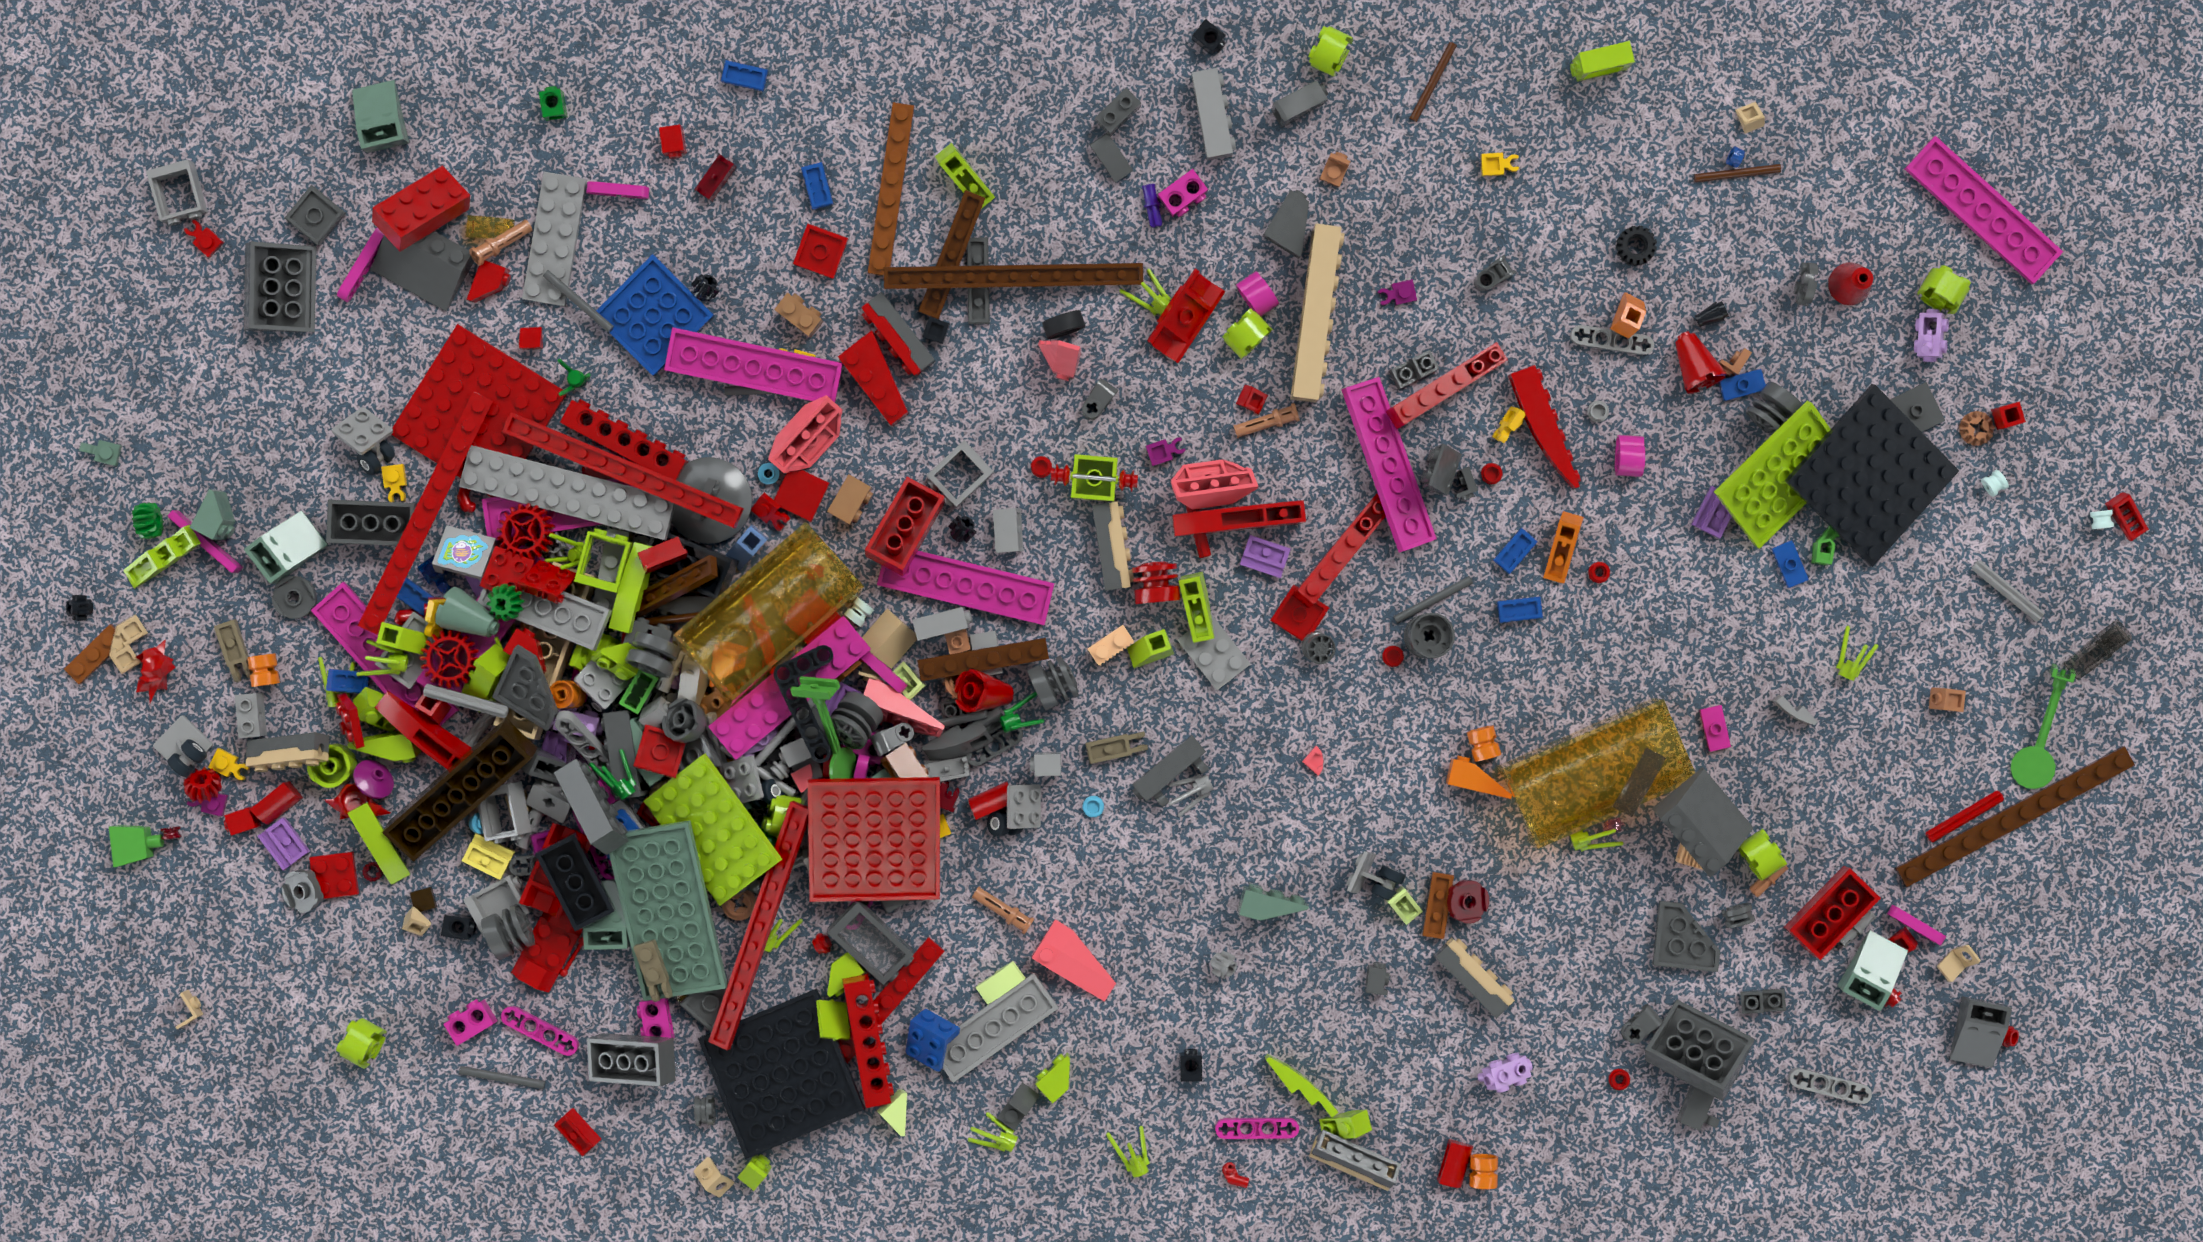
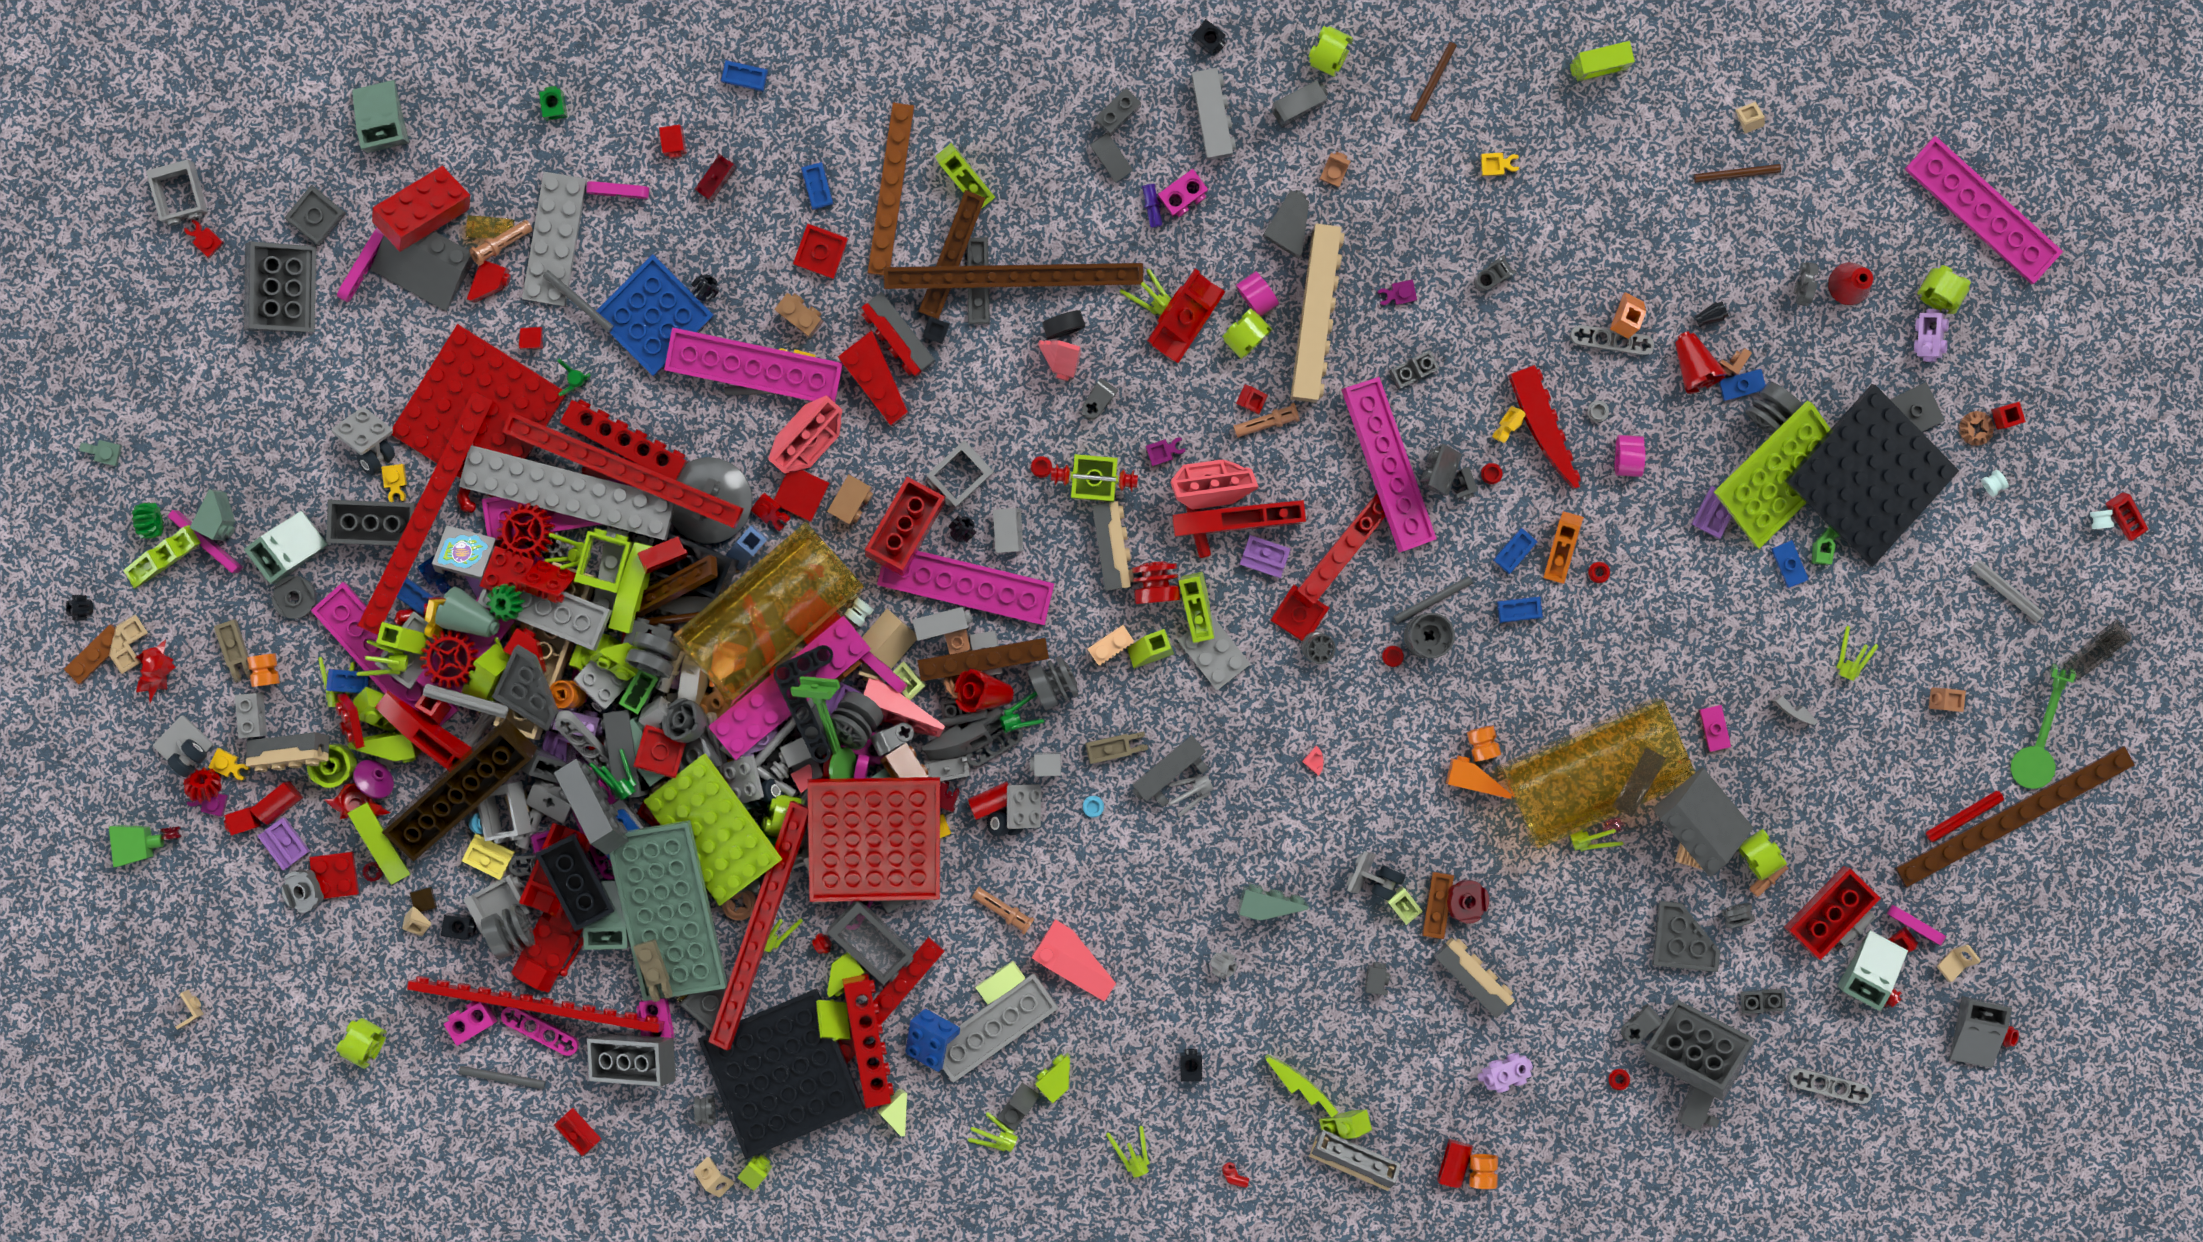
medium azure plate [758,463,780,484] -> none
dark pink beam [1215,1117,1299,1139] -> none
slope [1386,342,1508,429] -> none
black tyre [1616,225,1657,266] -> none
blue axle [1726,146,1745,168] -> none
none -> red plate [407,976,665,1033]

